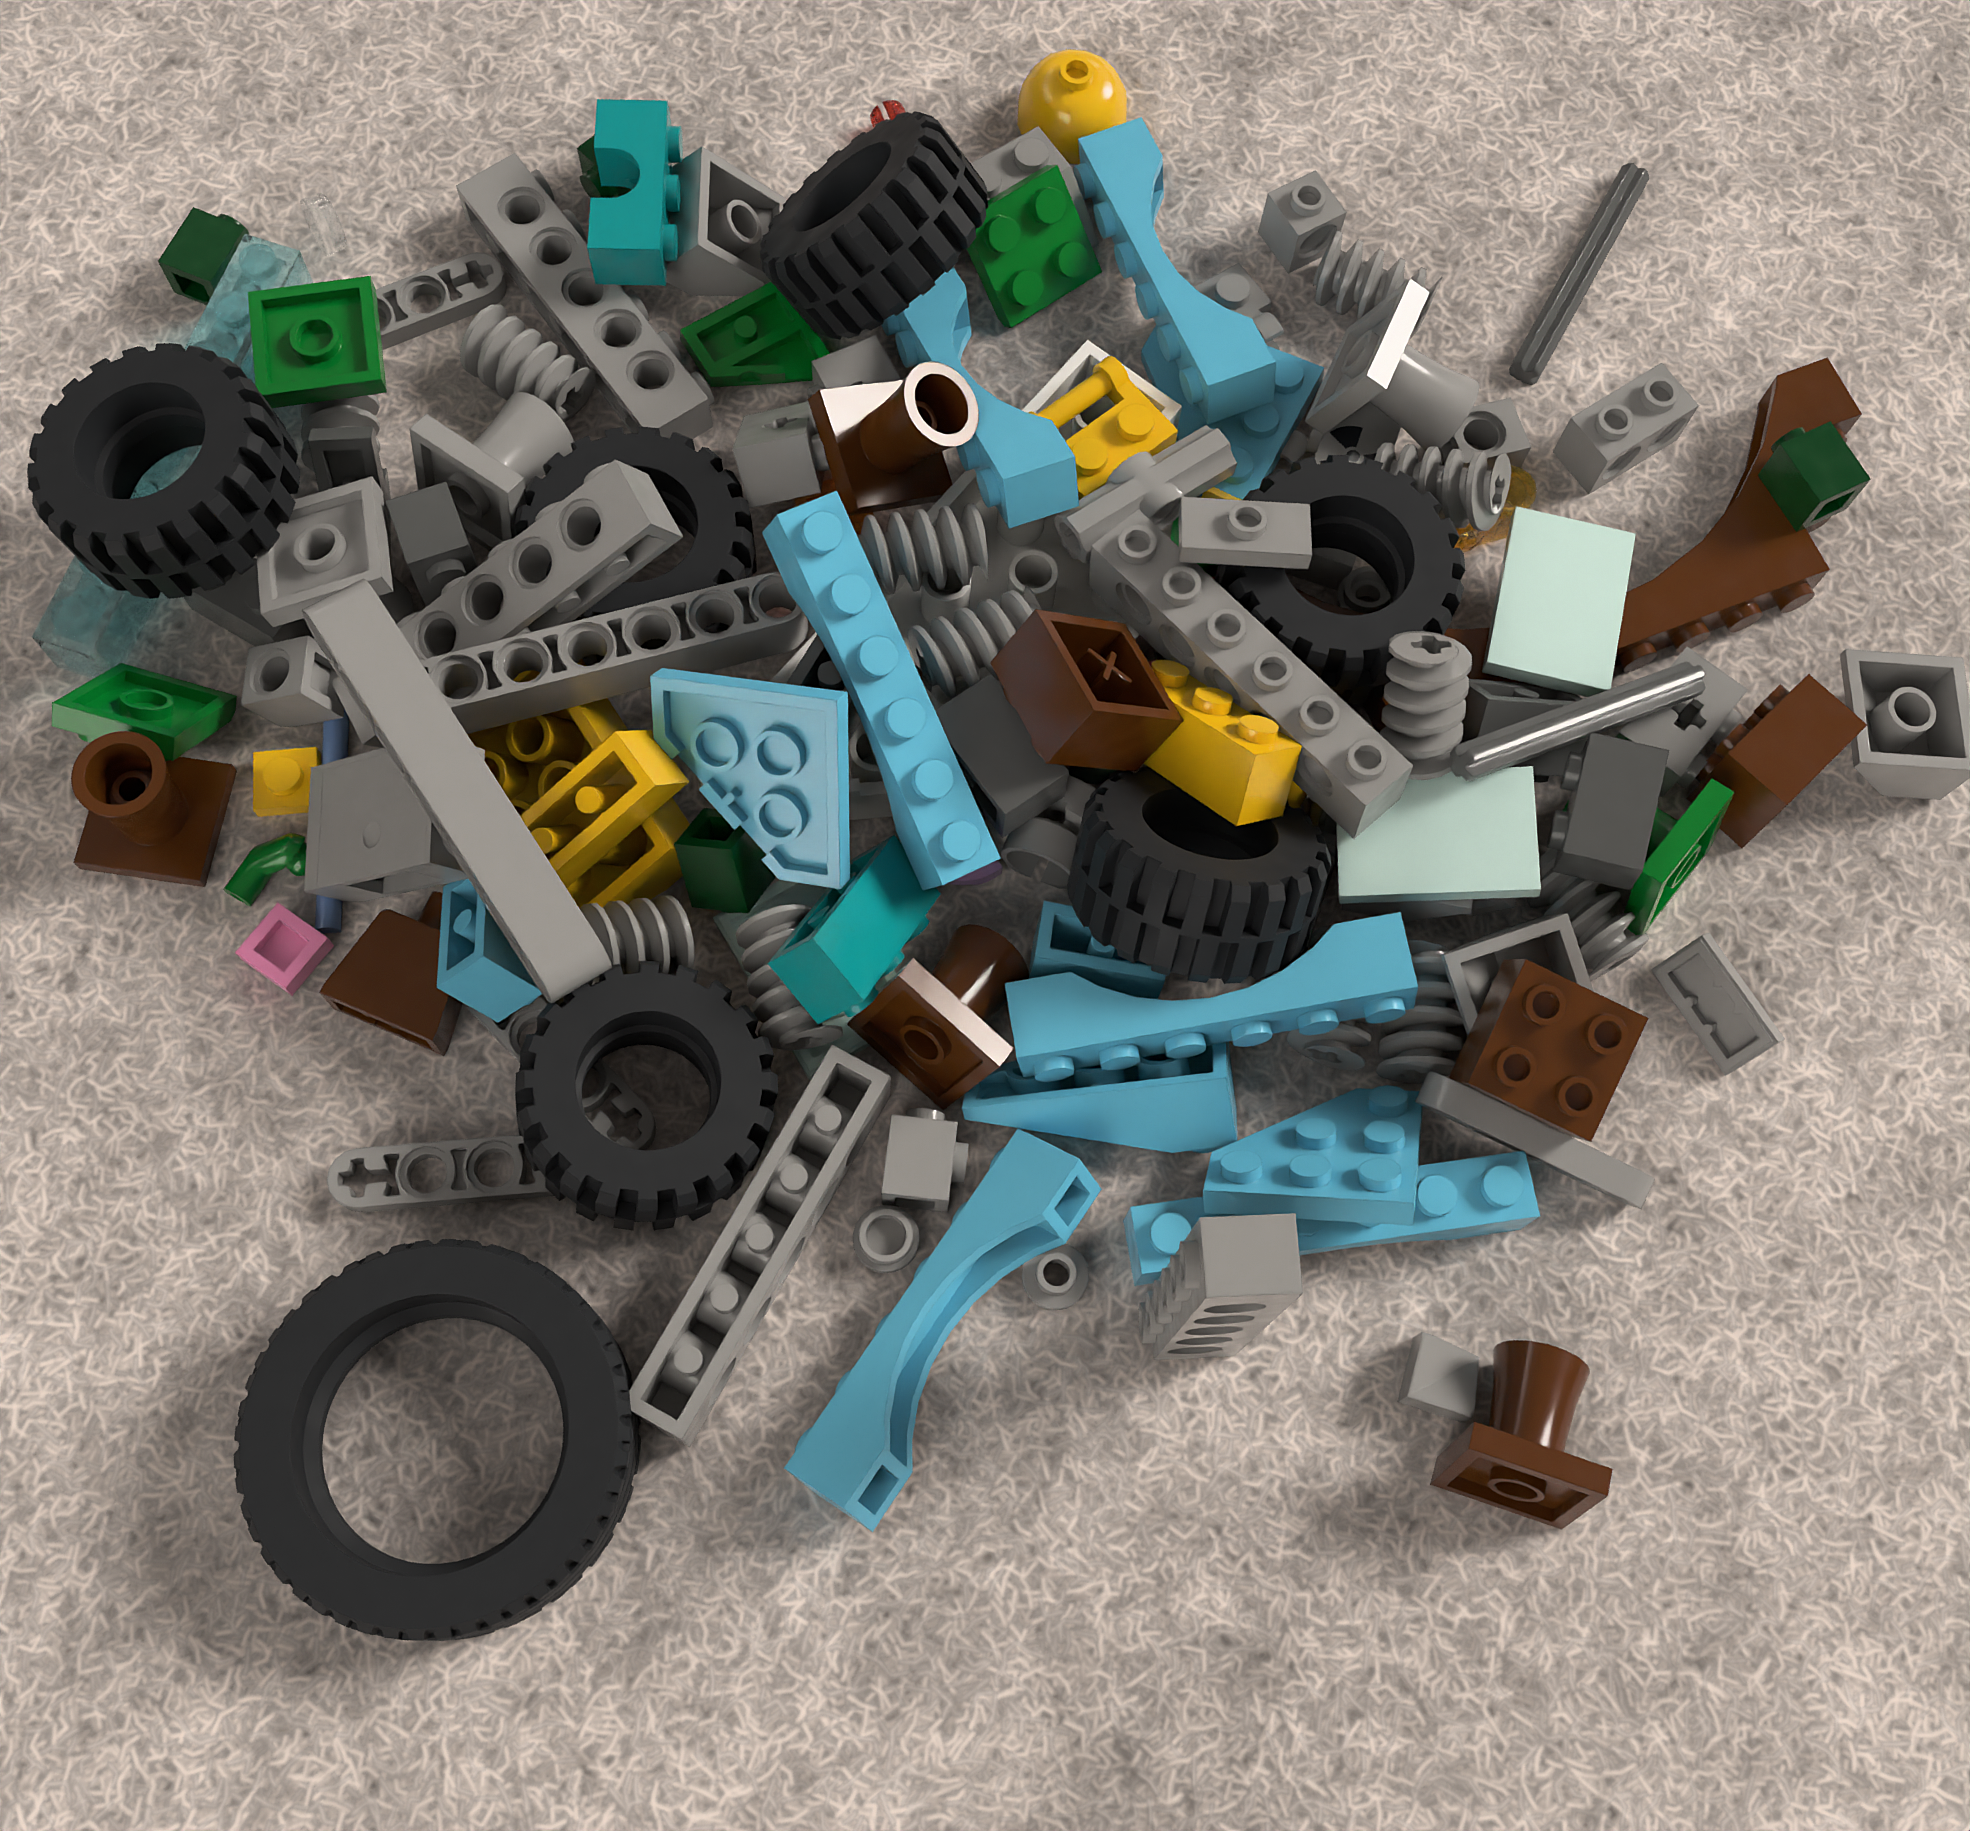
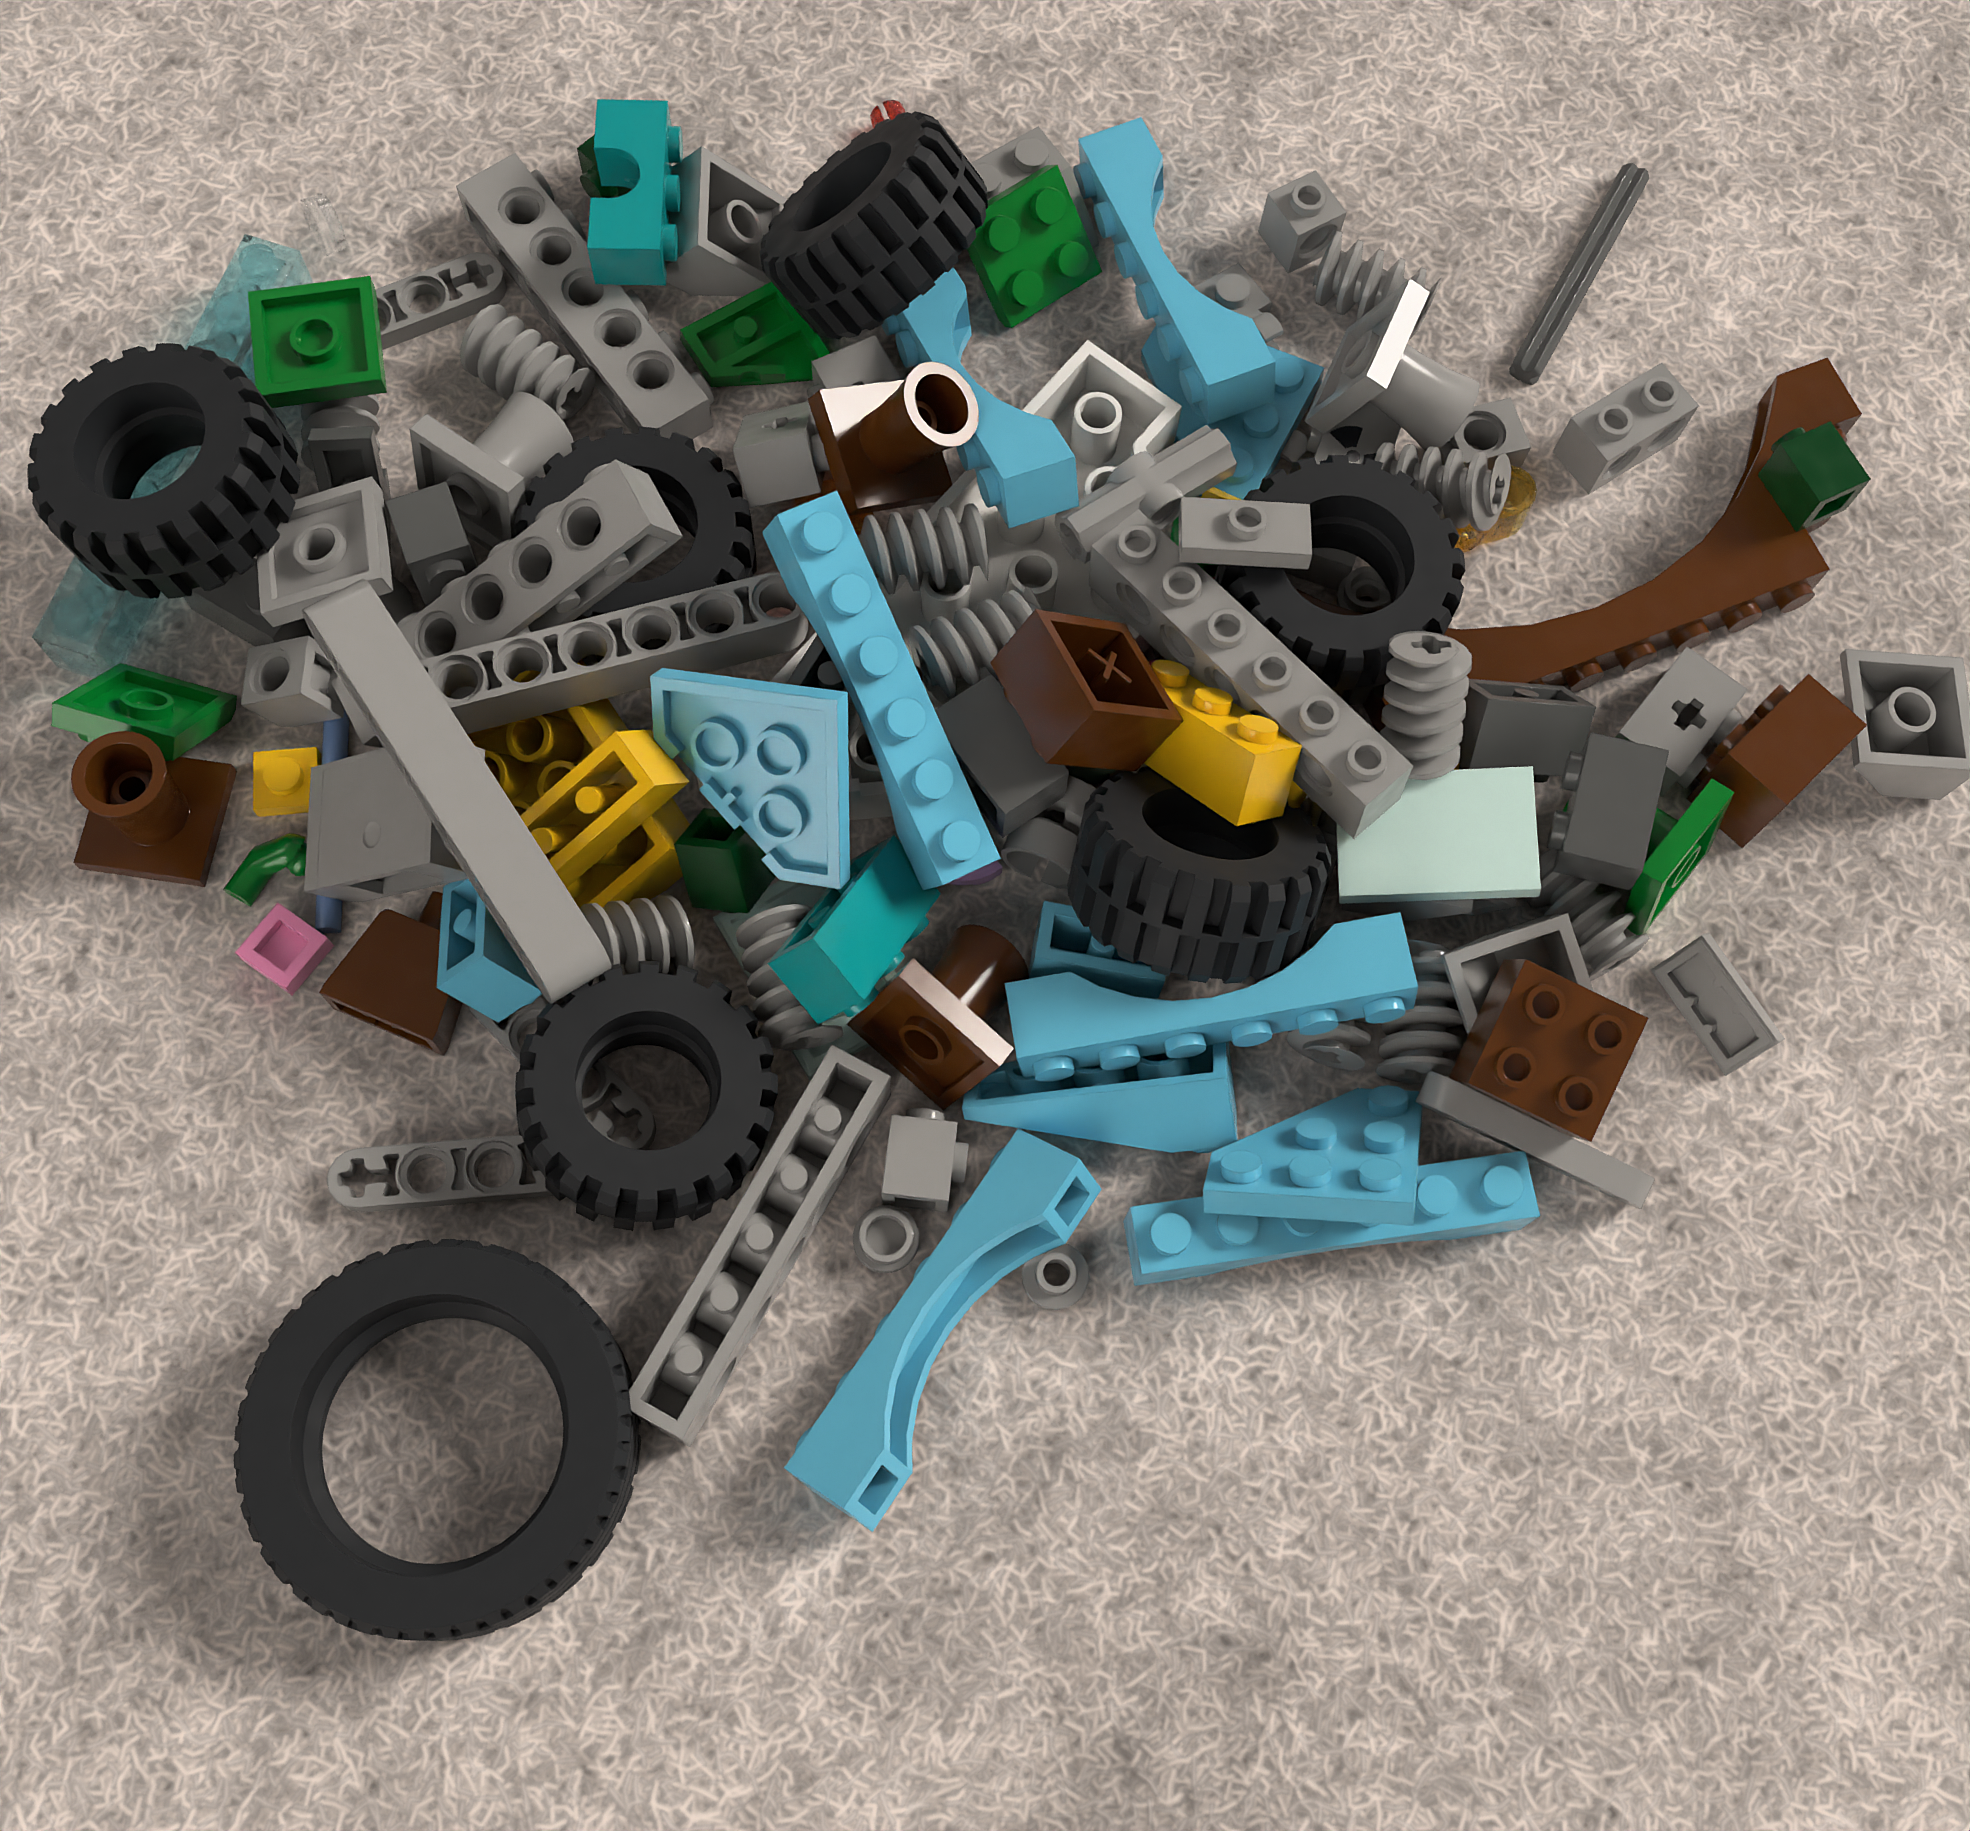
dark green brick [158,207,260,313] -> none
yellow cylinder [1017,49,1127,164] -> none
yellow plate [1028,356,1178,500] -> none
light grey brick [1138,1213,1303,1360] -> none
light grey slope [1397,1332,1479,1423] -> none
reddish brown plant [1430,1340,1613,1530] -> none
dark grey axle [1450,662,1706,781] -> none
light aqua tile [1482,506,1636,697] -> none

